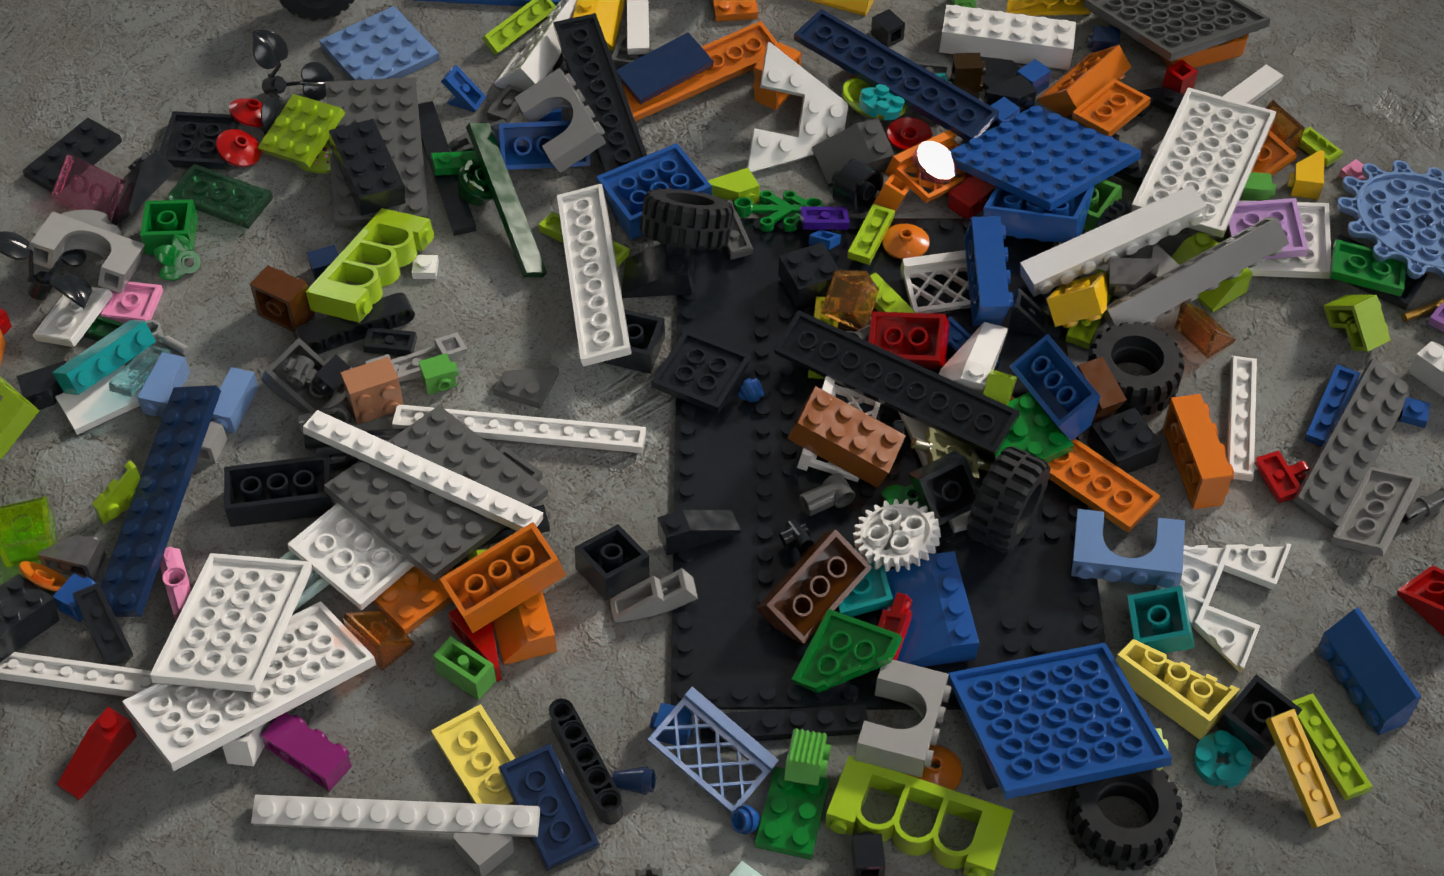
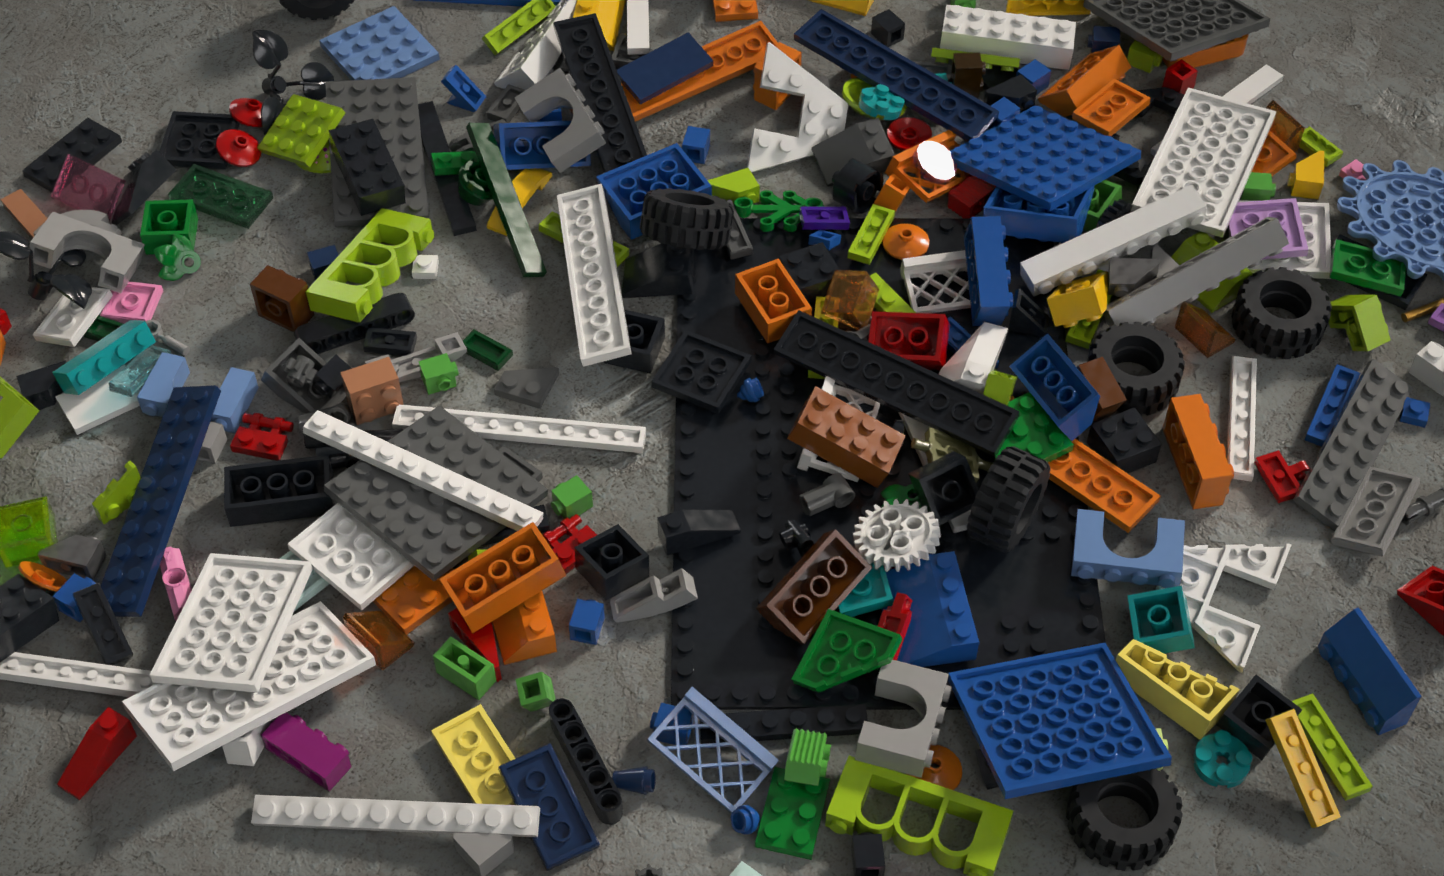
none -> nougat tile [0,189,47,239]
none -> red plate [230,413,294,461]
none -> dark green tile [463,329,513,371]
none -> yellow slope [487,168,553,236]
none -> bright green brick [515,671,556,712]
none -> red plate [542,514,597,574]
none -> bright green brick [551,475,593,519]
none -> blue brick [569,599,605,645]
none -> blue brick [682,126,710,164]
none -> orange brick [735,258,812,343]
none -> lime plate [931,47,1020,72]
none -> lime slope [1127,40,1163,73]
none -> black tyre [1231,267,1332,360]

